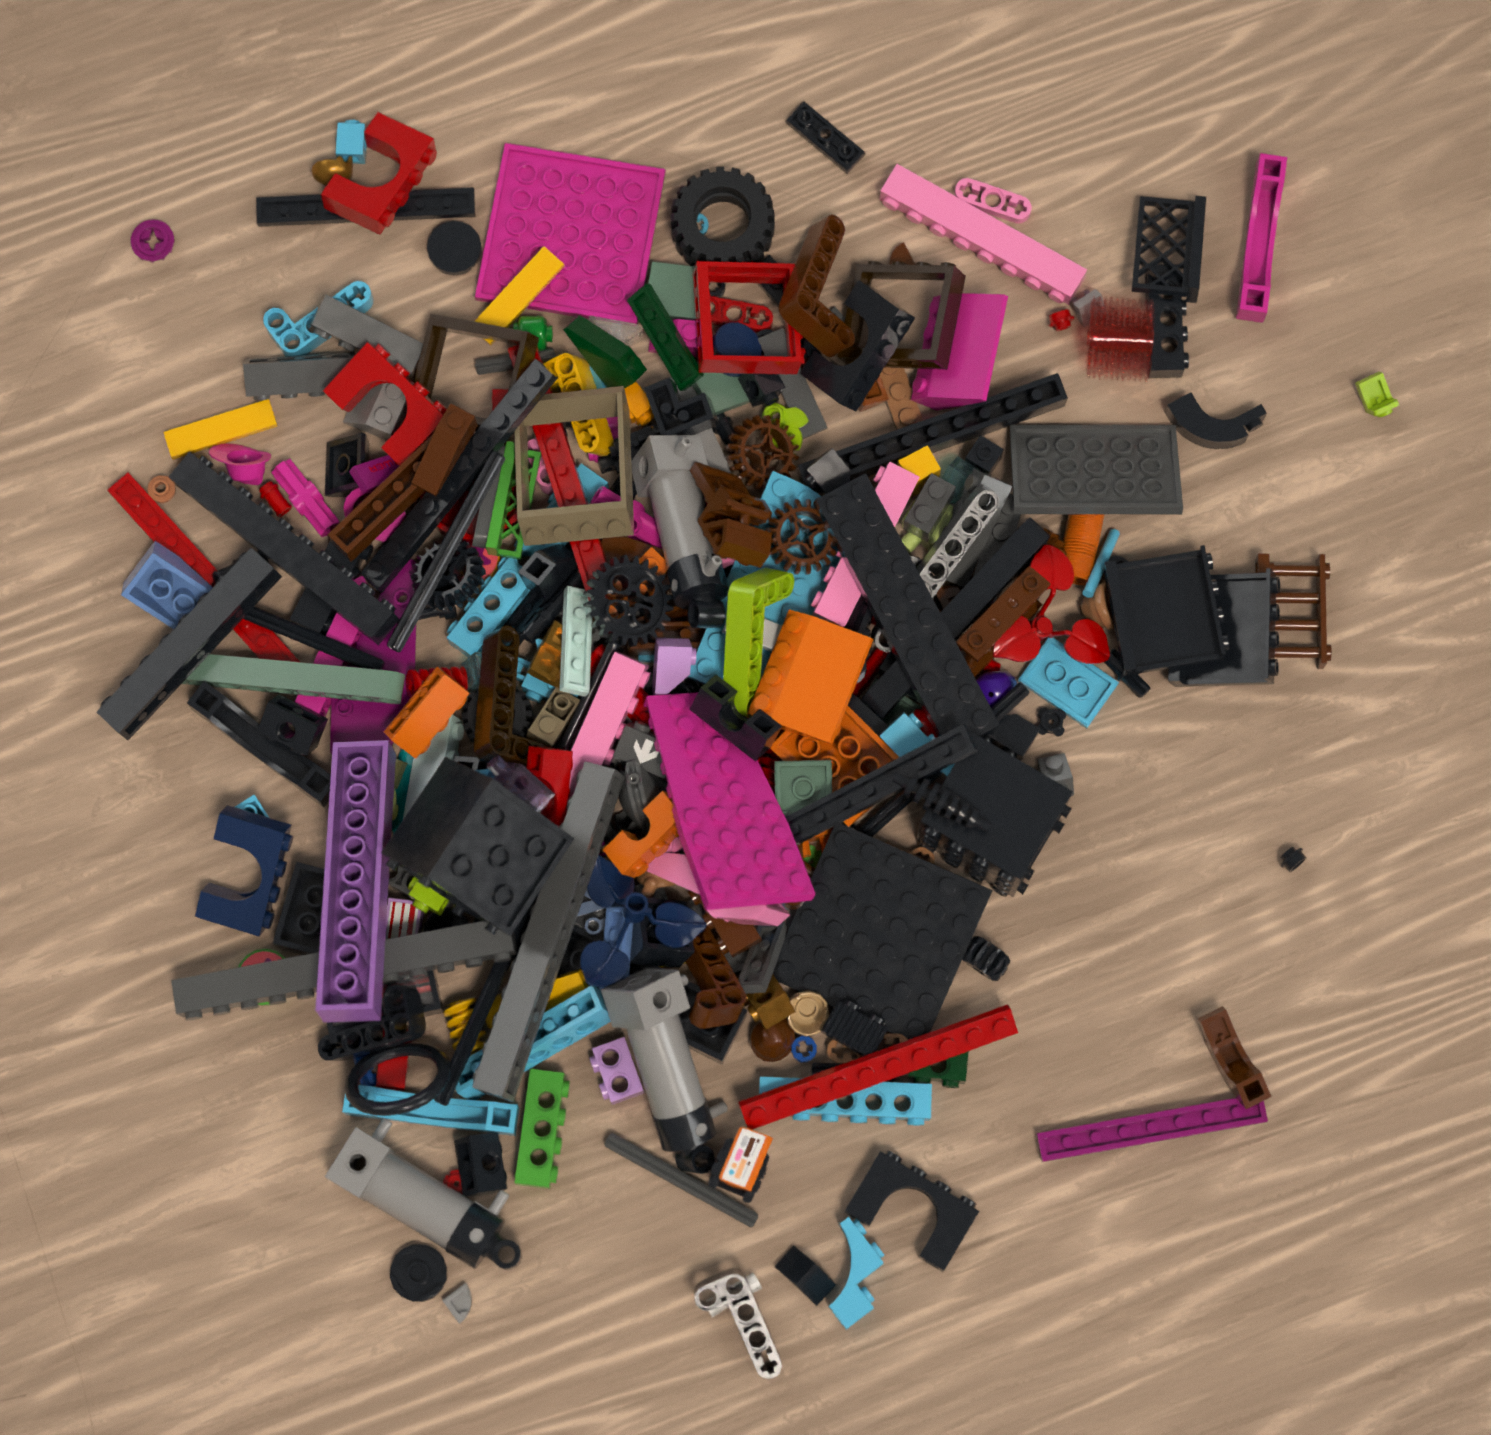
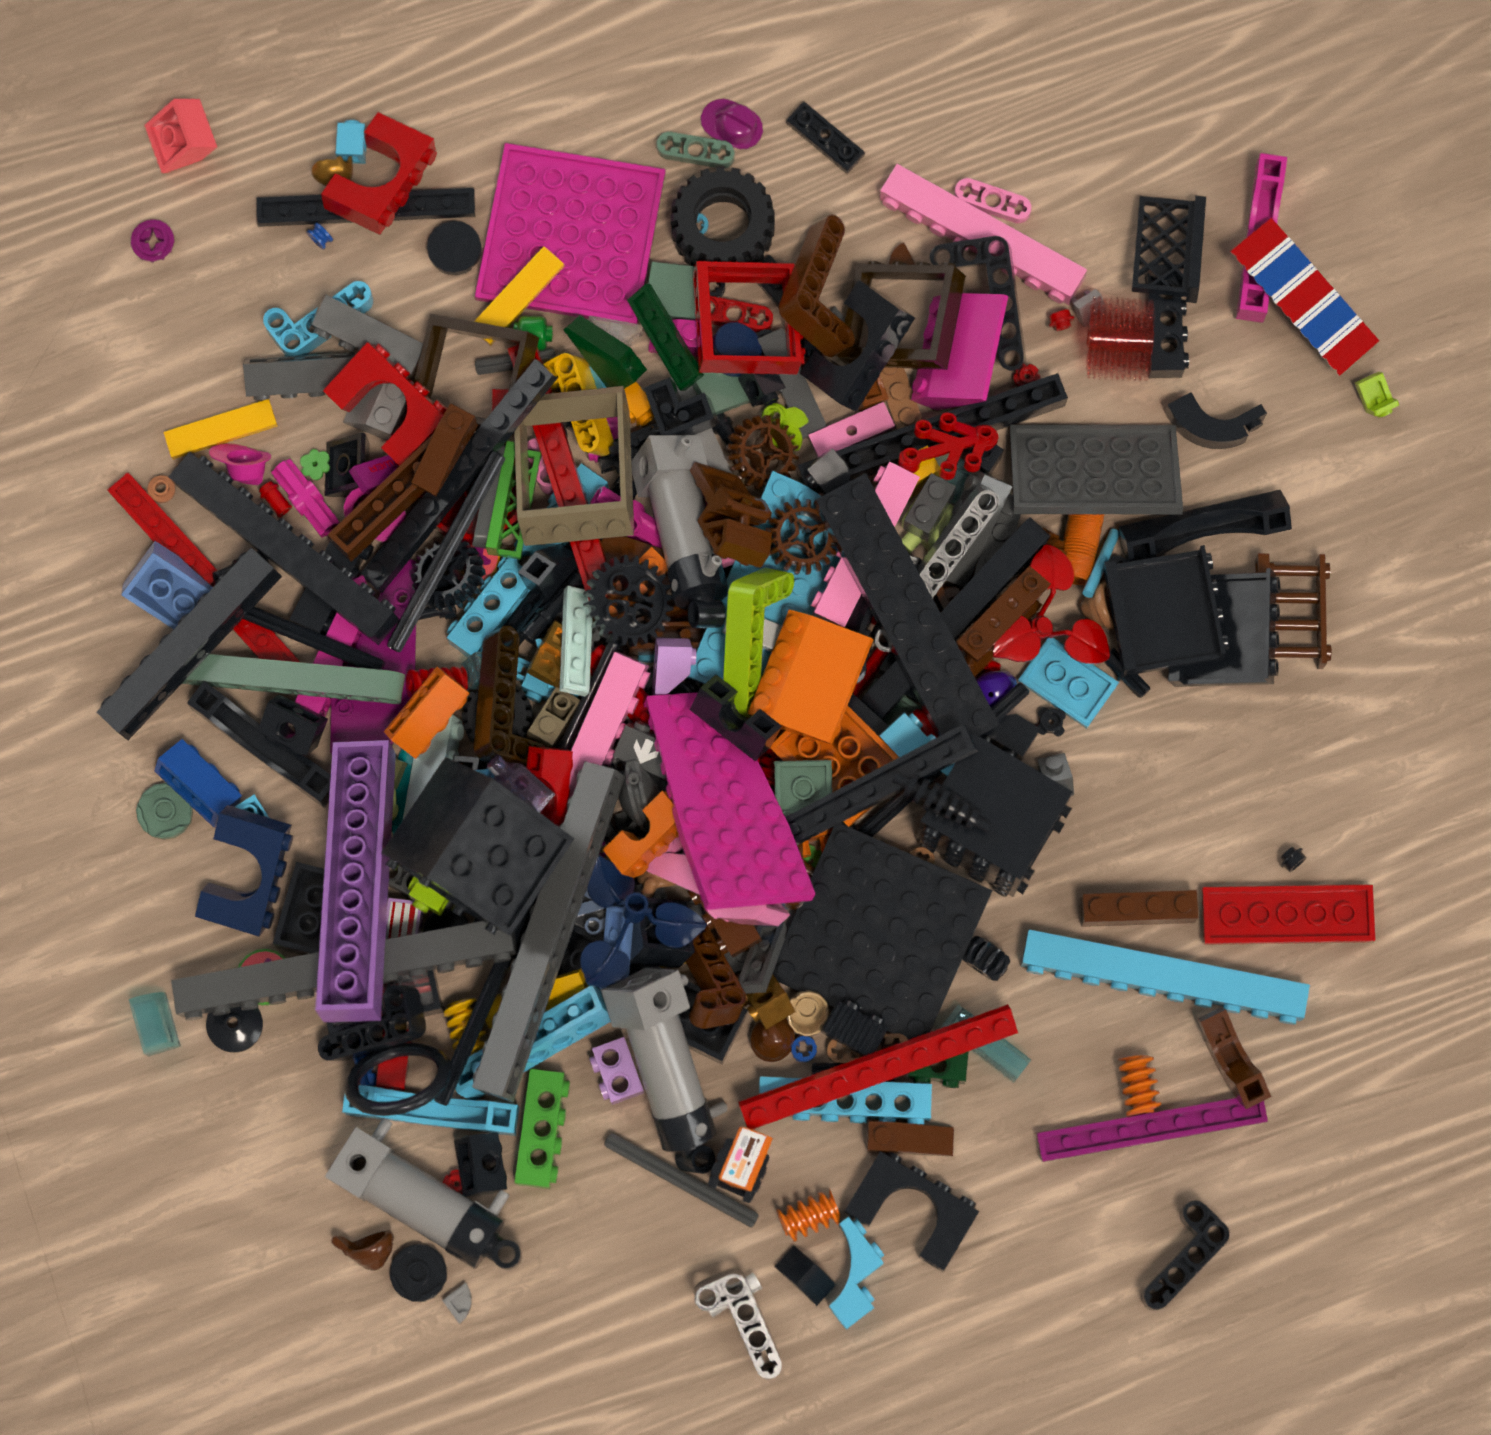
none -> clear light blue brick [129,992,181,1057]
none -> sand green tile [136,783,194,840]
none -> coral slope [144,98,217,173]
none -> blue brick [154,739,242,828]
none -> black dish [206,1007,263,1053]
none -> bright green plant [300,449,330,481]
none -> blue bush [306,223,333,250]
none -> reddish brown hat [331,1230,394,1271]
none -> sand green beam [657,132,735,169]
none -> magenta piece [701,99,763,149]
none -> orange piece [776,1189,840,1242]
none -> bright pink tile [808,402,895,457]
none -> reddish brown slope [867,1121,954,1157]
none -> red plant [898,412,999,480]
none -> black beam [930,236,1026,371]
none -> clear light blue piece [941,1004,1031,1084]
none -> red plate [1013,364,1041,386]
none -> medium azure brick [1021,930,1310,1025]
none -> reddish brown brick [1080,890,1198,927]
none -> orange piece [1118,1055,1161,1117]
none -> black arch [1119,489,1292,562]
none -> black beam [1141,1200,1230,1311]
none -> red plate [1202,885,1376,945]
none -> sticker [1230,217,1380,376]

